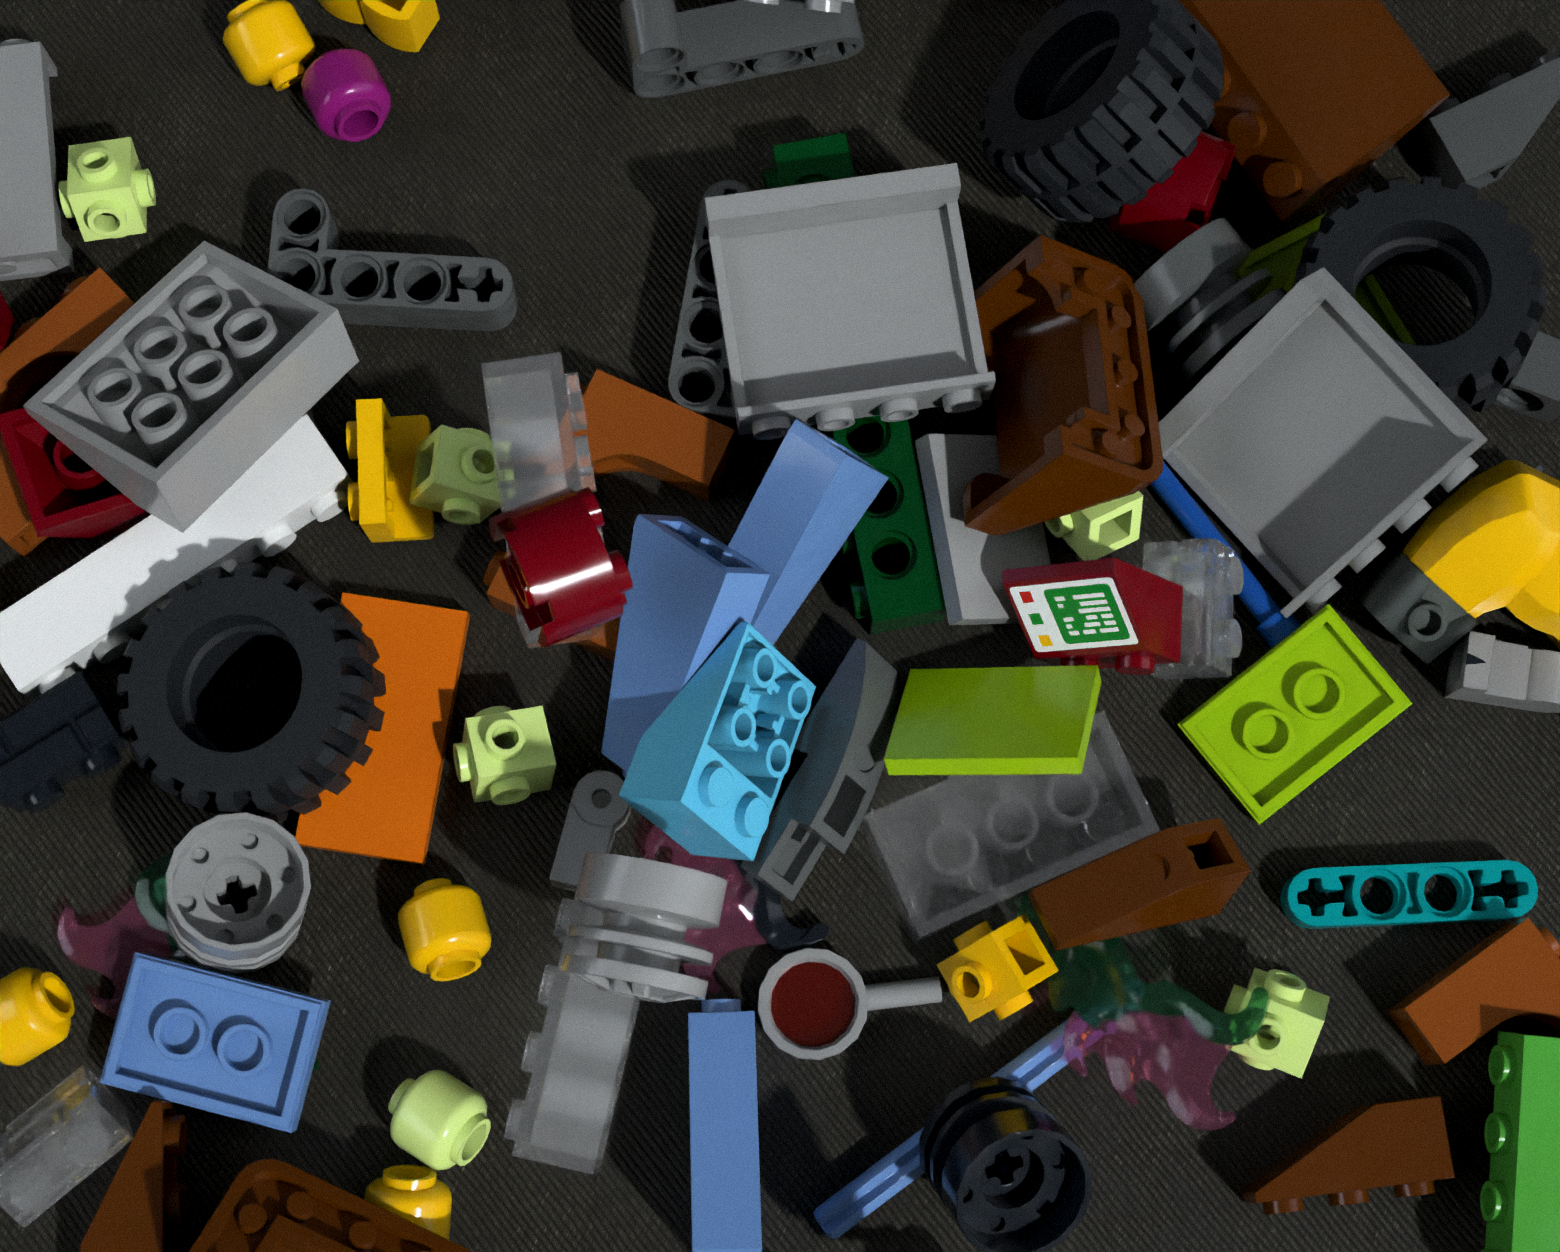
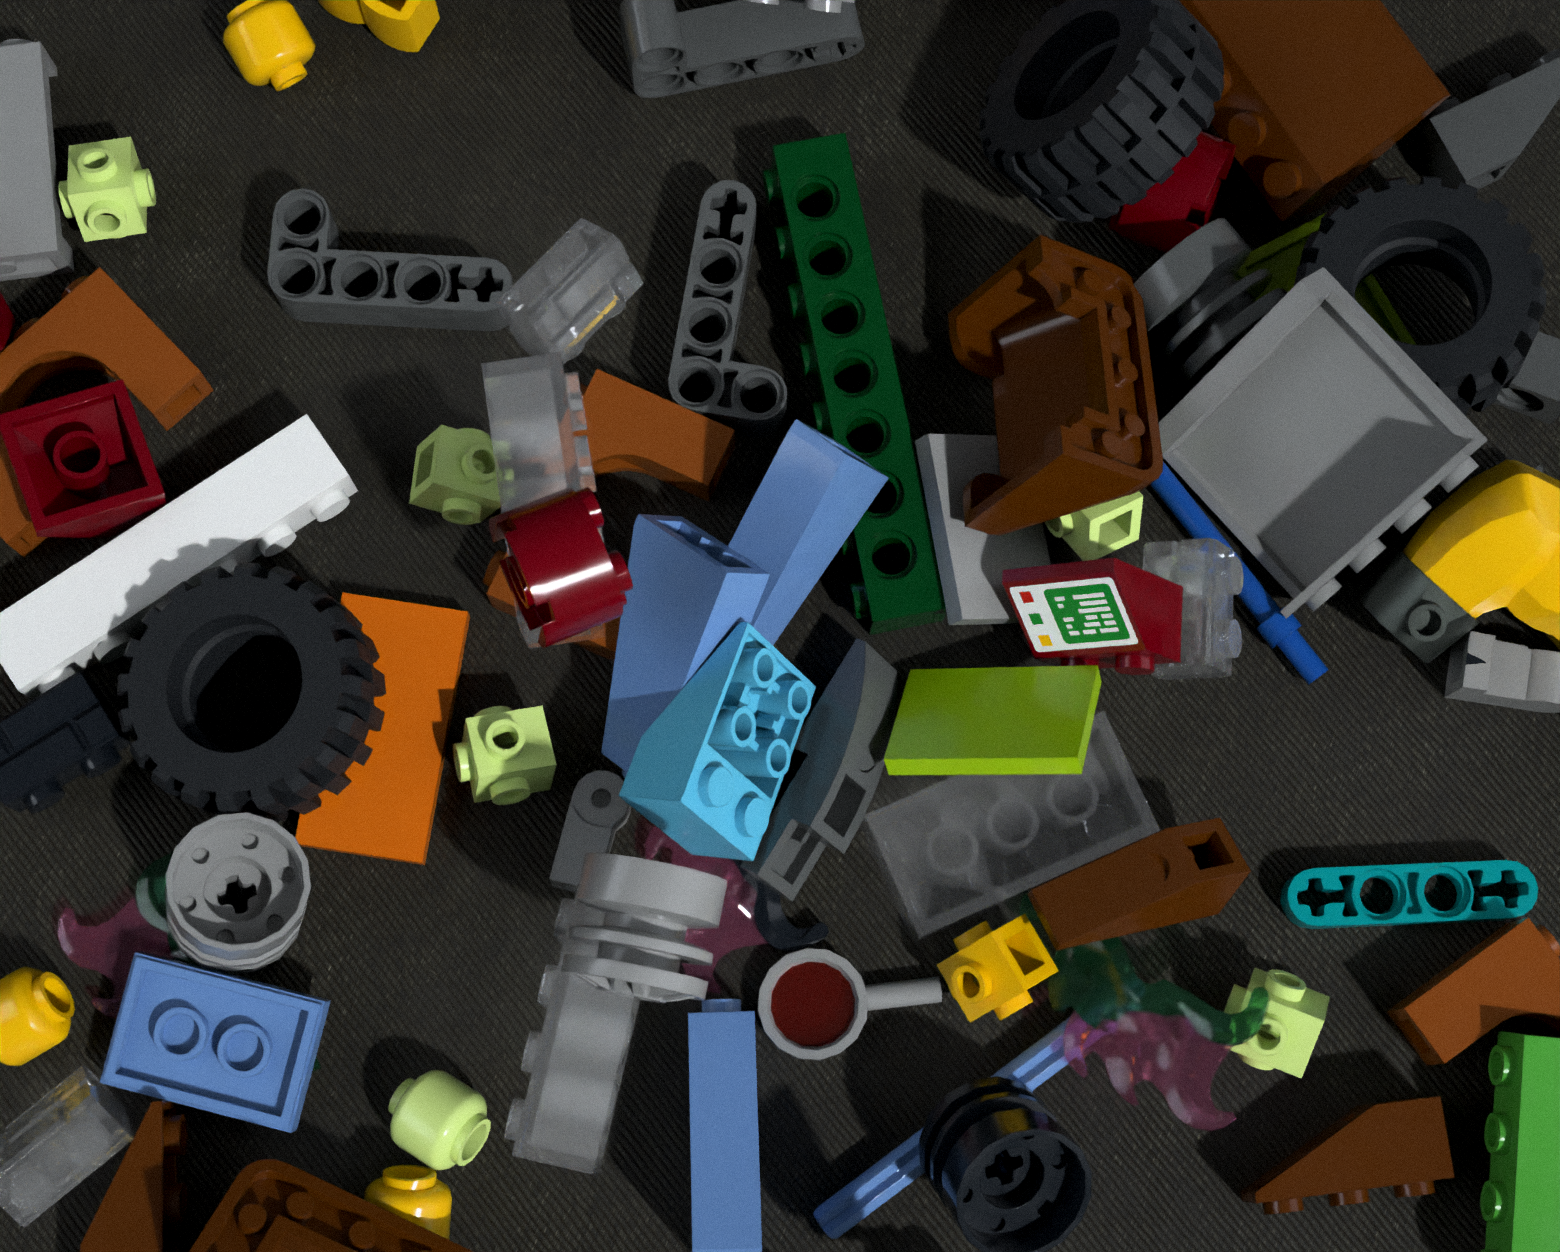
light grey slope [23,241,359,533] -> none
magenta head [301,48,391,142] -> none
yellow bracket [346,398,434,543] -> none
yellow head [398,878,491,982] -> none
light grey panel [705,163,996,440] -> none
lime tile [1177,604,1413,825] -> none
none -> clear brick [494,218,644,369]

